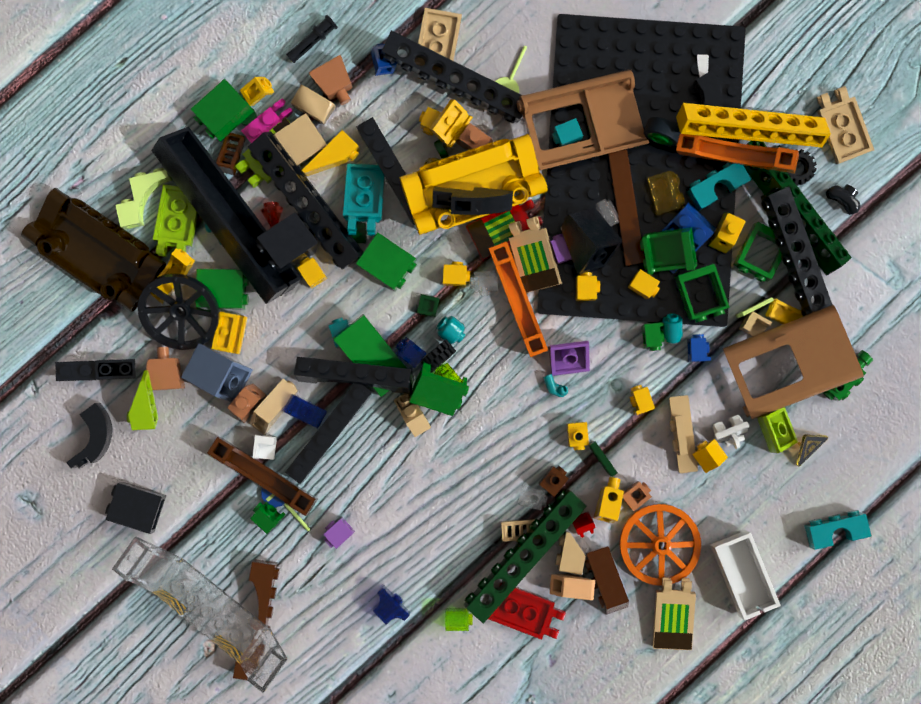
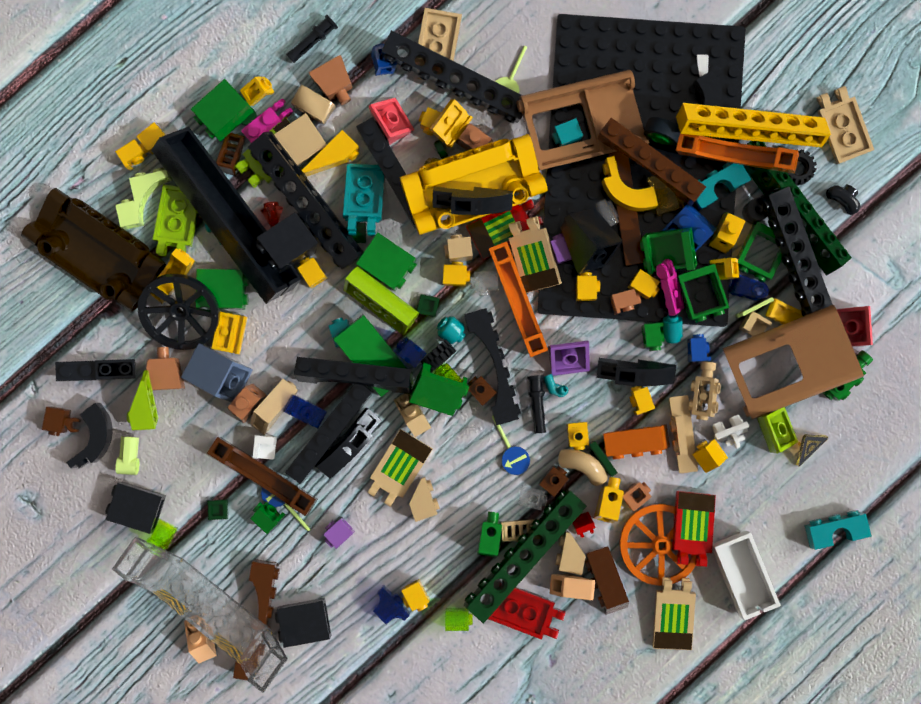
none -> reddish brown brick [42,407,81,436]
none -> yellow brick [115,139,149,171]
none -> yellowish green piece [115,436,140,475]
none -> yellow panel [137,122,165,155]
none -> clear neon green bracket [146,519,178,551]
none -> light nougat slope [184,613,217,663]
none -> dark green tile [207,499,229,520]
none -> black brick [275,598,332,648]
none -> black slope [315,408,382,479]
none -> lime brick [343,266,419,336]
none -> coral slope [368,98,415,145]
none -> tile [368,429,433,507]
none -> yellow brick [401,579,430,612]
none -> tan slope [409,477,440,522]
none -> tan brick [444,235,473,263]
none -> black arch [464,308,521,425]
none -> reddish brown brick [467,376,497,406]
none -> green torso [477,512,502,557]
none -> blue piece [492,416,530,475]
none -> black pin [527,375,546,434]
none -> tan cylinder [558,449,608,486]
none -> black slope [596,357,677,386]
none -> reddish brown arch [598,118,706,207]
none -> yellow arch [602,156,658,211]
none -> orange wedge [603,424,670,459]
none -> nougat brick [610,289,641,315]
none -> dark pink hinge [656,259,685,316]
none -> tile [672,491,716,567]
none -> tan brick [689,361,721,420]
none -> yellow panel [709,258,739,280]
none -> clear blue piece [729,274,769,301]
none -> black piece [742,198,767,224]
none -> coral slope [836,306,873,347]

